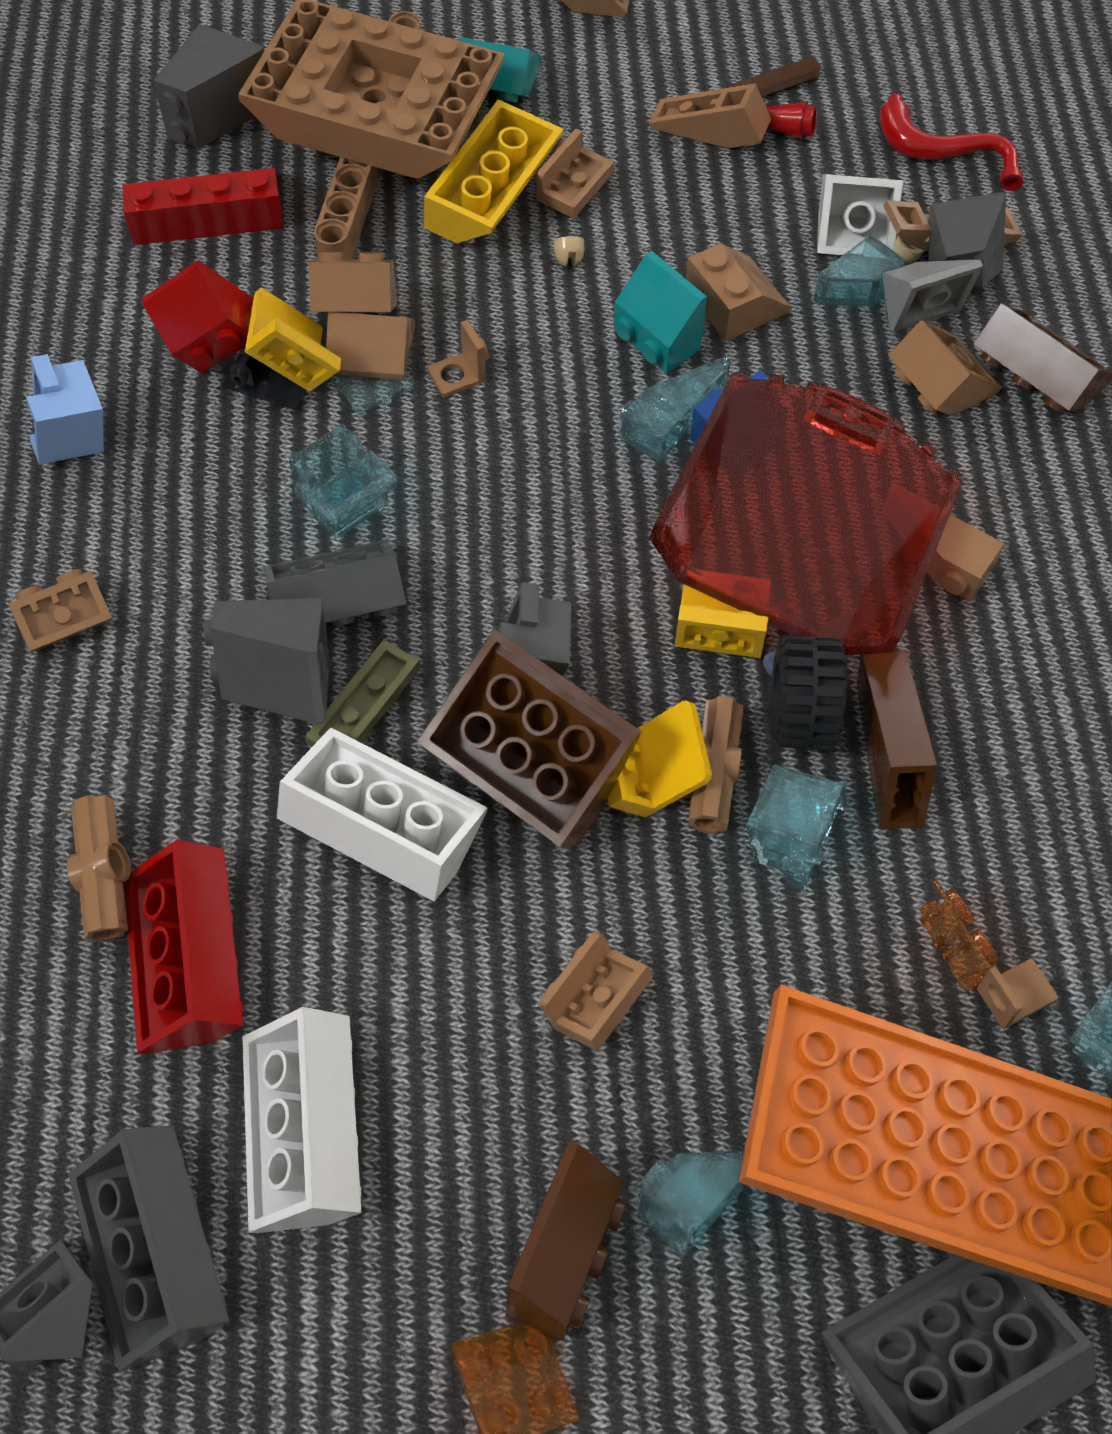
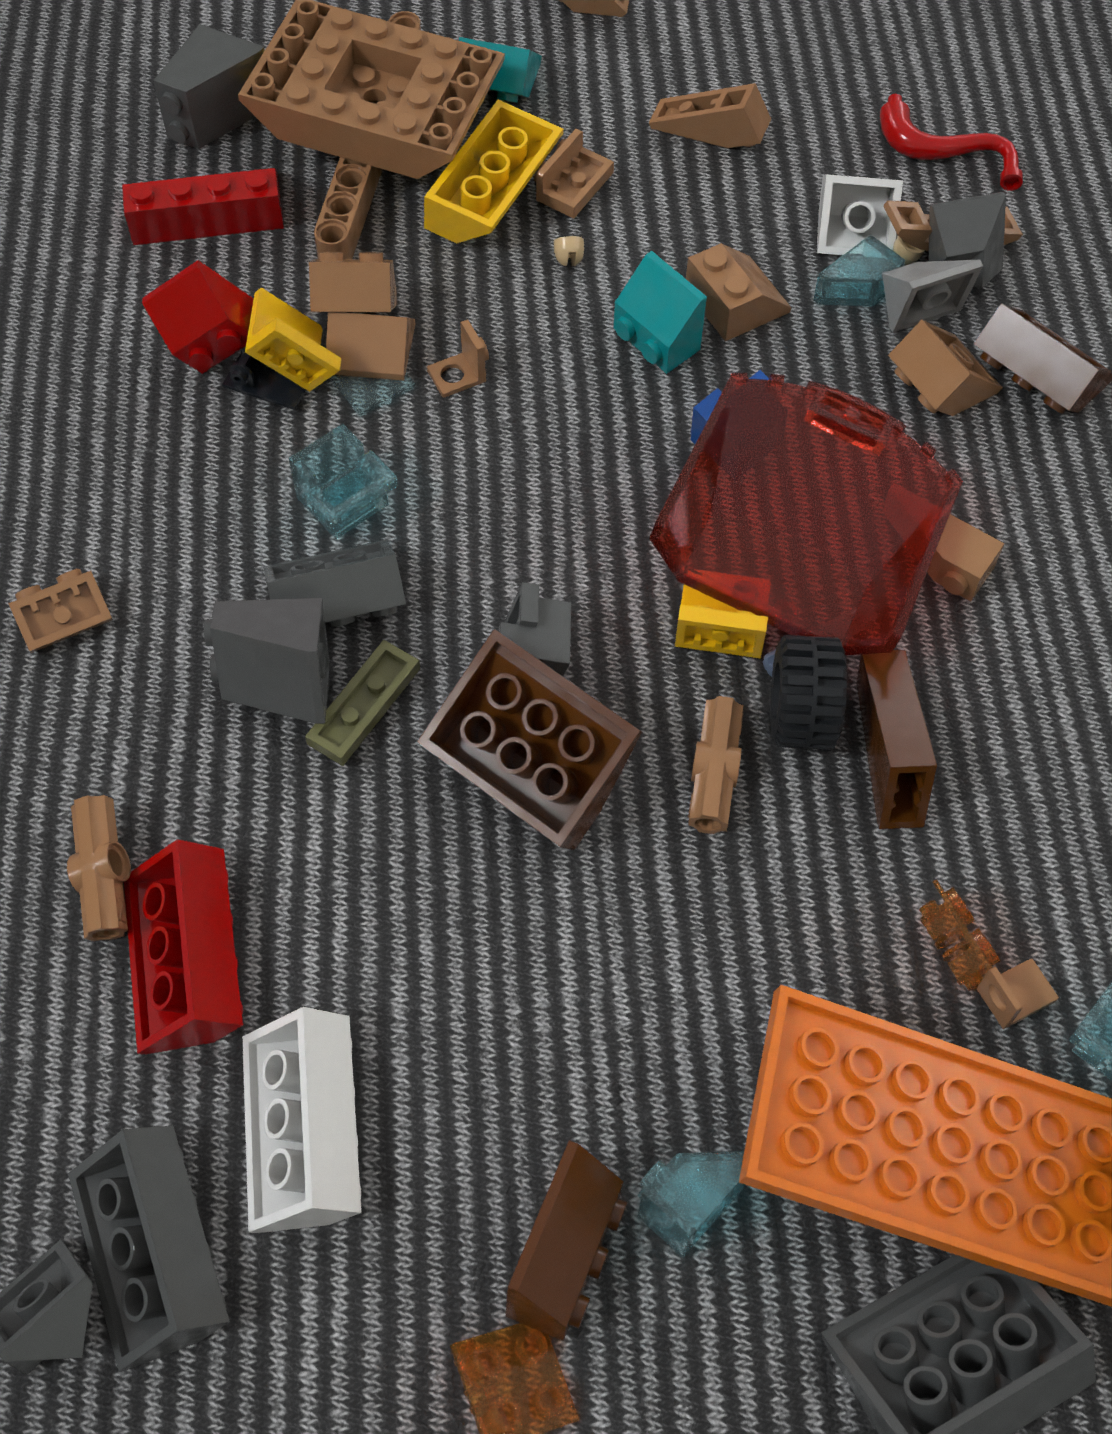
light blue plate [26,354,104,465] -> none
white slope [277,728,487,902] -> none
medium nougat bracket [539,931,653,1051] -> none
yellow bracket [607,700,712,818] -> none
clear light blue slope [619,357,731,463] -> none
reddish brown axle [725,56,821,97] -> none
clear light blue plate [746,764,847,890] -> none
red cone [766,102,817,140] -> none

